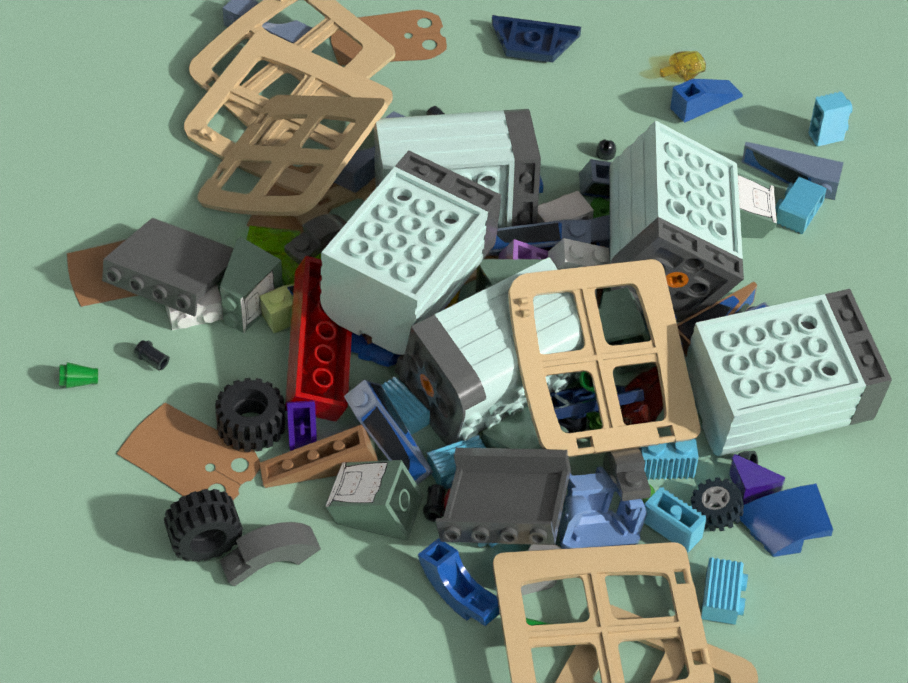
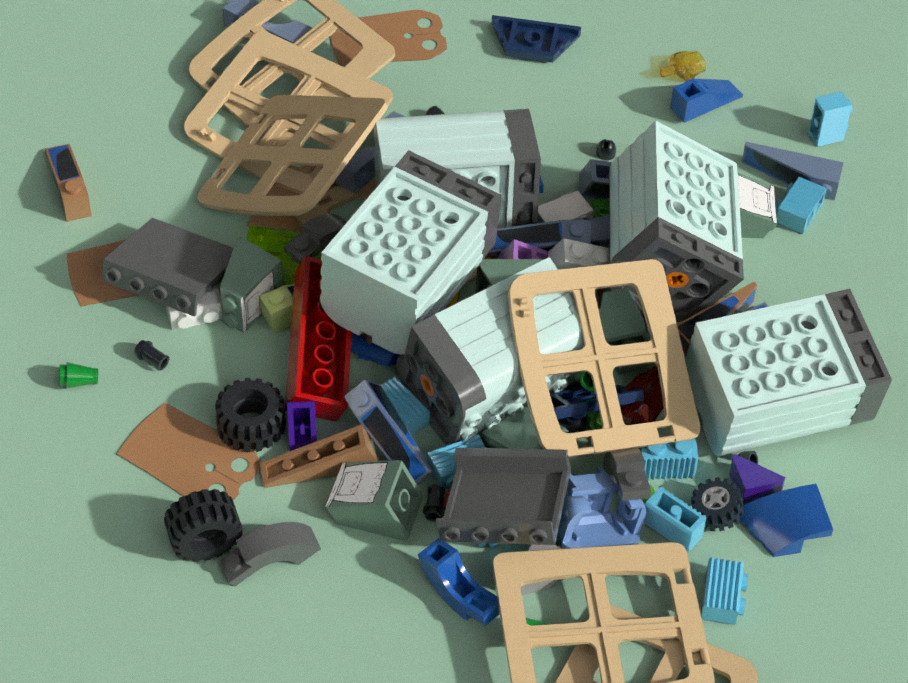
none -> medium nougat slope [45,144,92,222]

